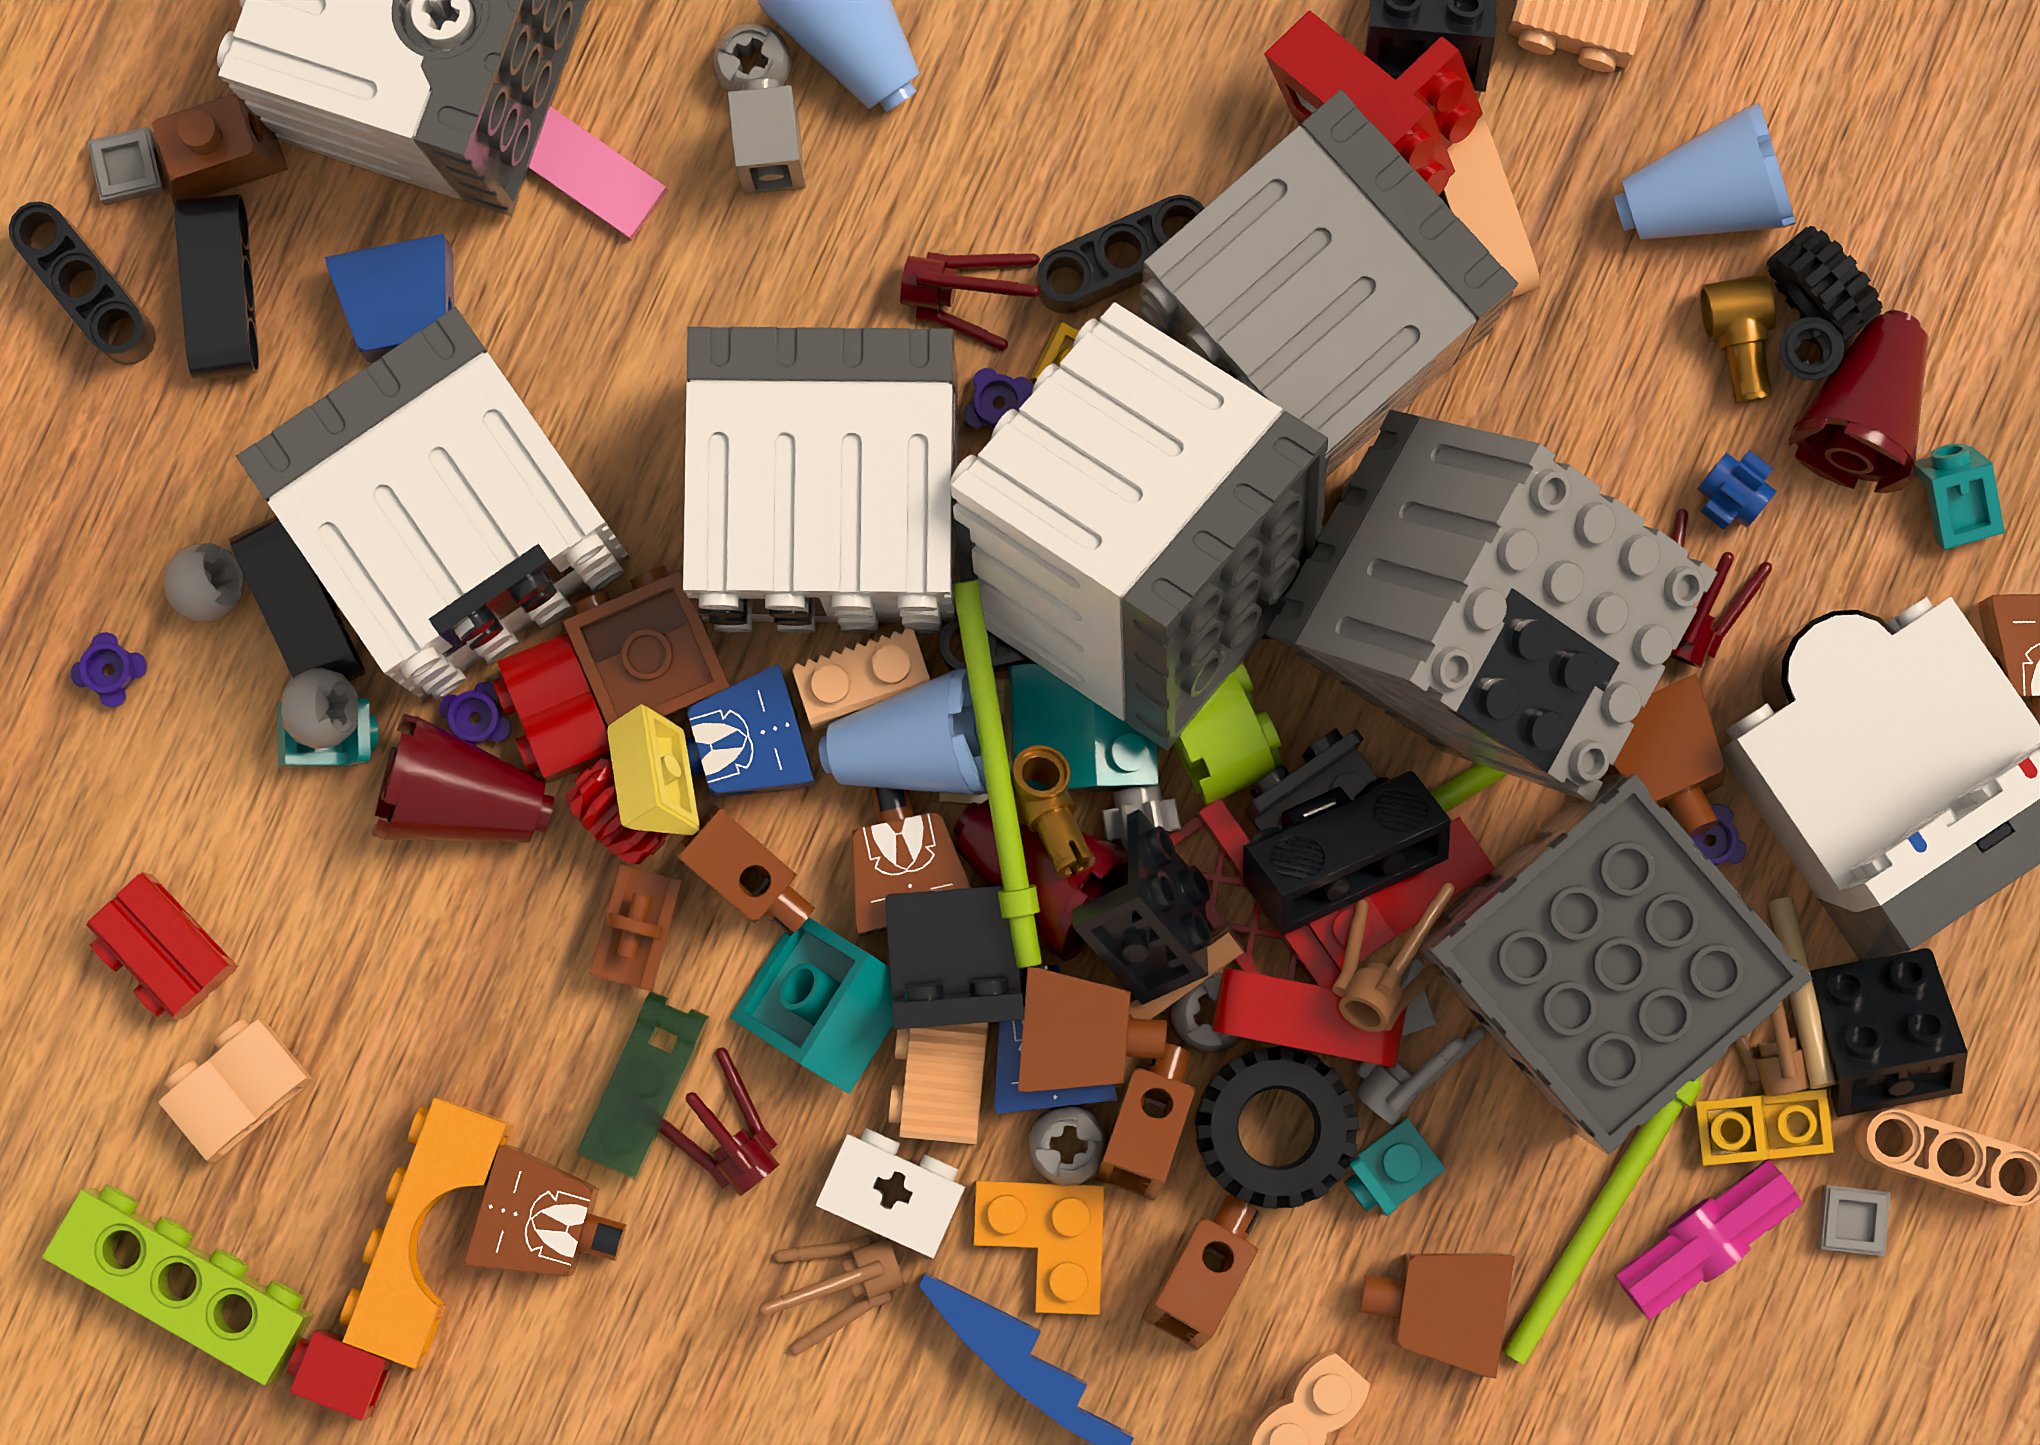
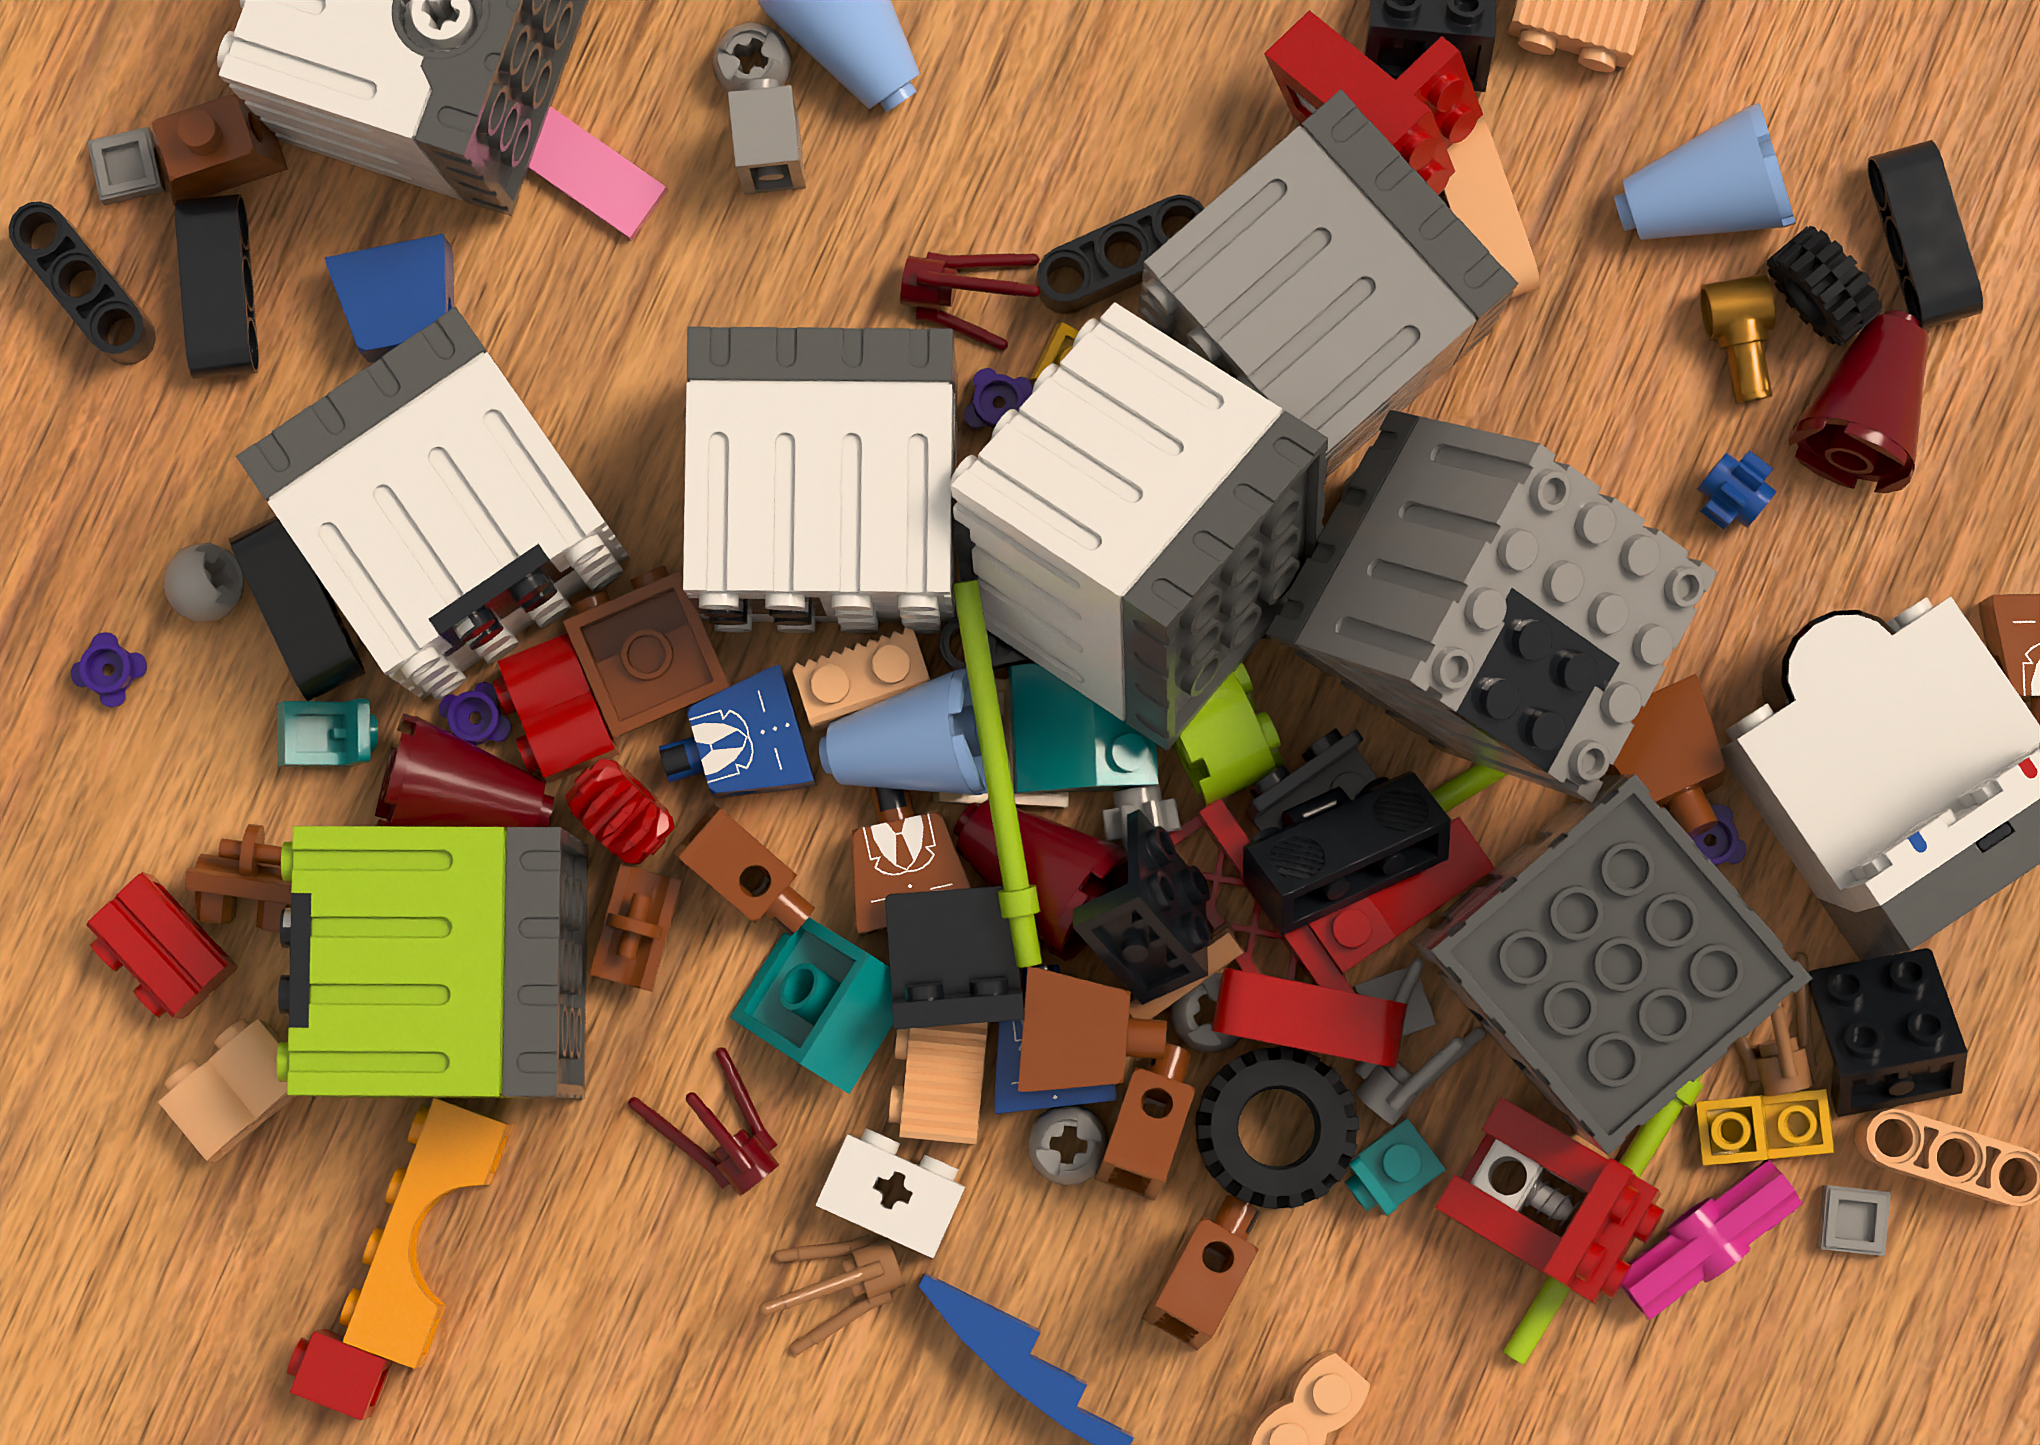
lime brick [42,1184,314,1386] -> none
light grey piece [281,668,359,749] -> none
dark orange torso [464,1145,627,1276] -> none
clear green plate [576,991,710,1181] -> none
light yellow slope [607,704,700,835] -> none
light orange plate [974,1181,1104,1315] -> none
pearl gold pin [1010,745,1095,879] -> none
medium nougat plant [1332,883,1455,1032] -> none
dark orange torso [1359,1253,1515,1379] -> none
dark red plant [1669,509,1772,668] -> none
tan bar [1768,897,1836,1089] -> none
black cone [1780,317,1844,380] -> none
teal bracket [1914,444,2005,550] -> none
none -> dark orange hips [185,824,292,933]
none -> lime piece [277,826,588,1099]
none -> red brick [1435,1097,1665,1305]
none -> black beam [1868,140,1983,329]

